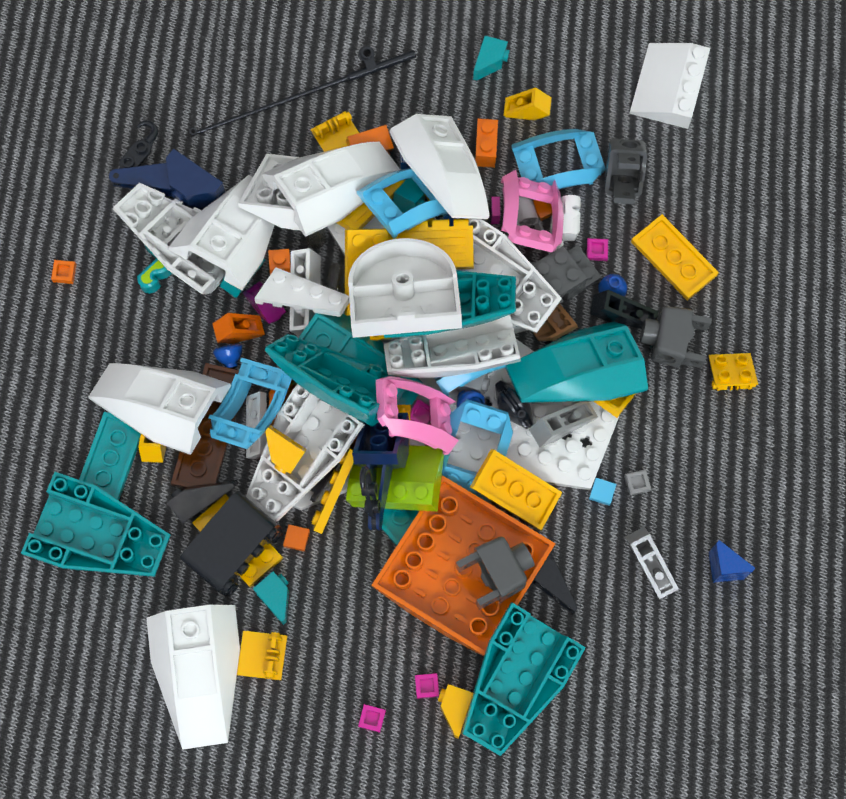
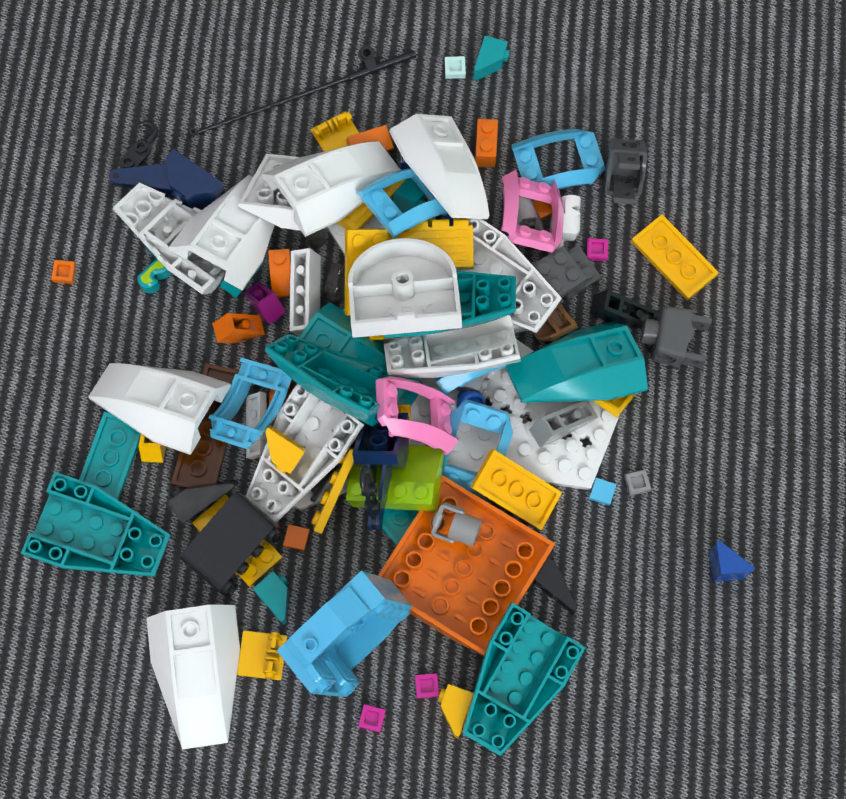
blue brick [213,343,242,368] -> none
white wing [254,267,350,317] -> none
dark pink tile [410,399,431,424] -> none
dark grey piece [456,537,535,610] -> none
dark pink tile [491,197,500,224] -> none
black hat [495,380,533,429] -> none
yellow slope [503,87,552,120] -> none
blue brick [598,274,627,297] -> none
light grey slope [625,527,679,599] -> none
white slope [629,43,710,129] -> none
yellow hinge [708,353,758,391] -> none
none -> medium azure piece [277,570,413,697]
none -> light grey piece [431,502,483,547]
none -> light aqua plate [445,56,466,79]

